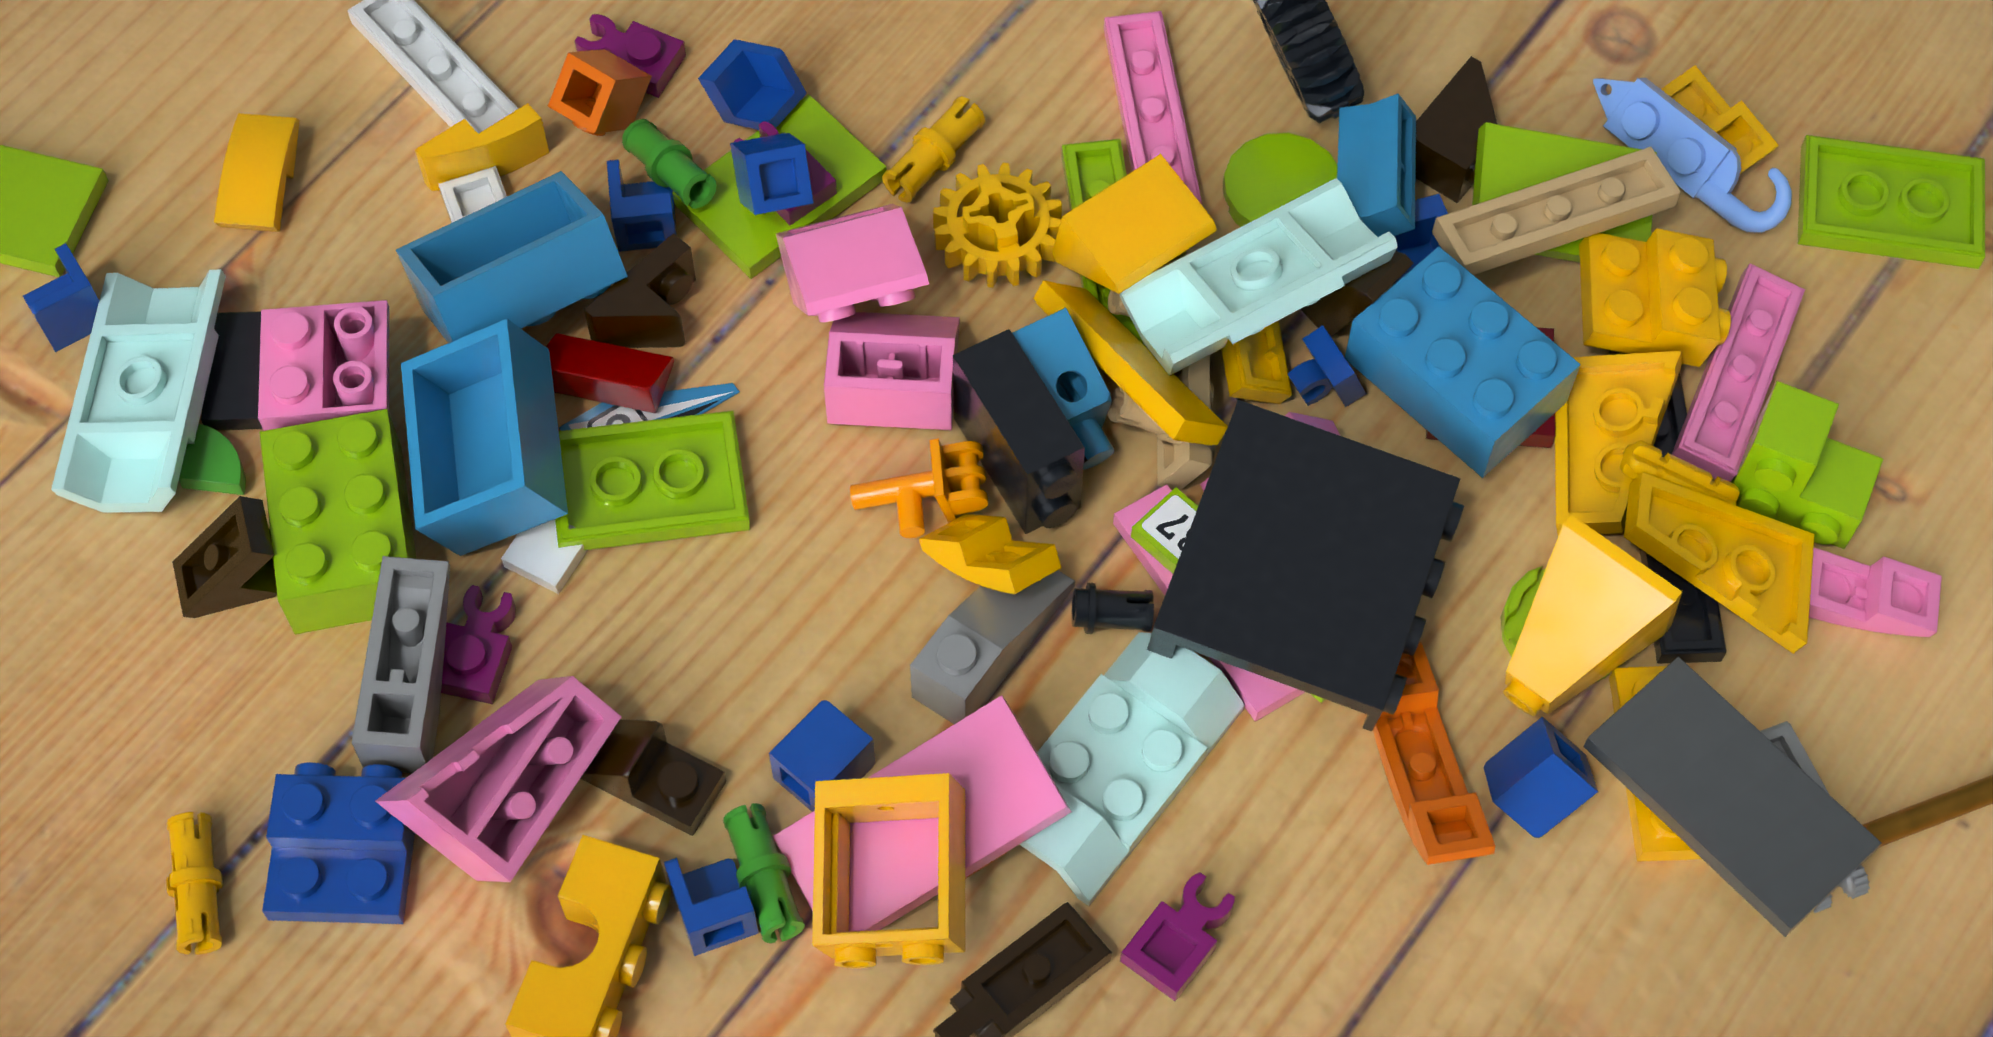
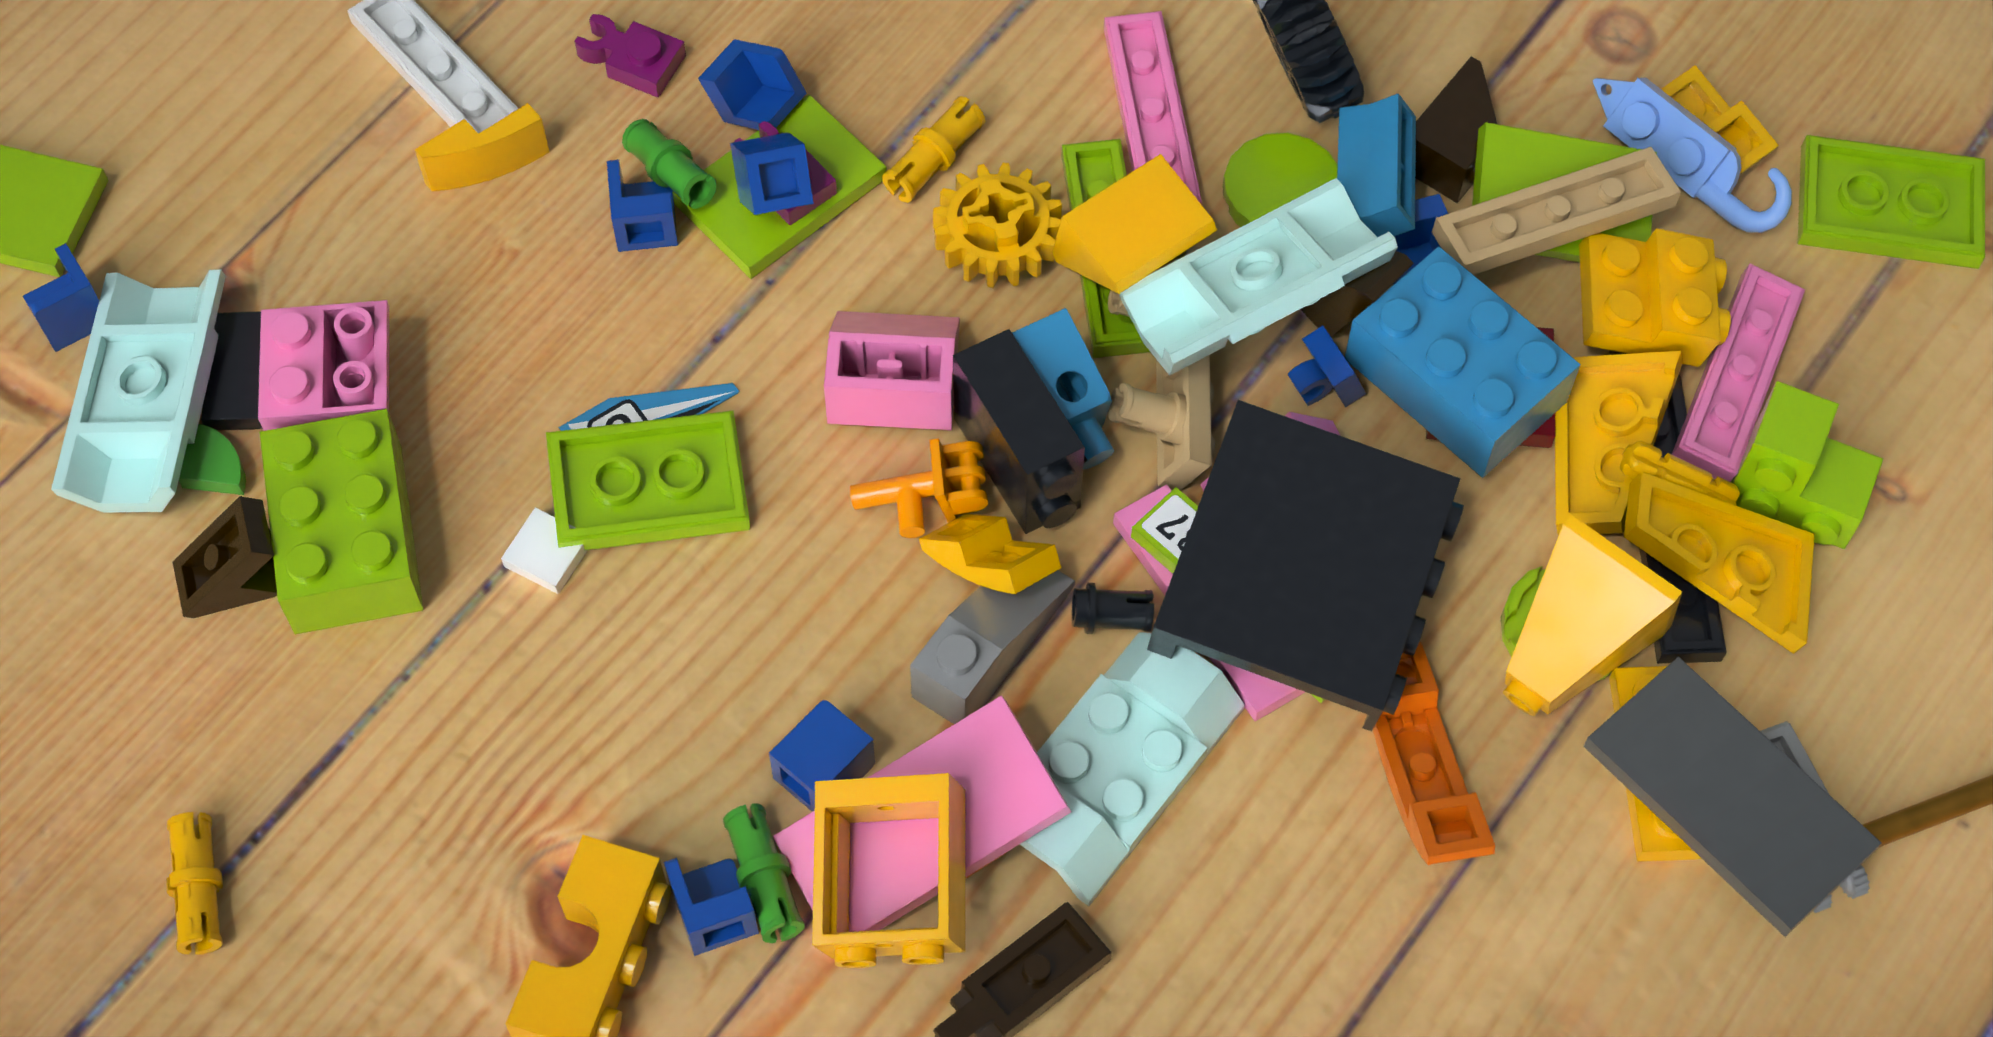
yellow slope [214,113,300,232] -> none
blue plate [262,762,415,924] -> none
light grey slope [352,556,450,773] -> none
bright pink wedge [375,676,622,882] -> none
dark azure piece [396,171,628,343] -> none
dark azure piece [401,319,568,556] -> none
white tile [438,166,507,223] -> none
magenta plate [441,585,516,704] -> none
red slope [546,333,674,414] -> none
orange brick [548,49,652,136] -> none
dark brown slope [580,719,726,836] -> none
dark brown slope [584,233,696,348] -> none
bright pink slope [776,204,929,322] -> none
yellow tile [1033,280,1228,446] -> none
magenta plate [1120,872,1235,1001] -> none
yellow plate [1221,320,1292,404] -> none
blue panel [1484,716,1598,838] -> none
bright pink slope [1809,547,1942,637] -> none

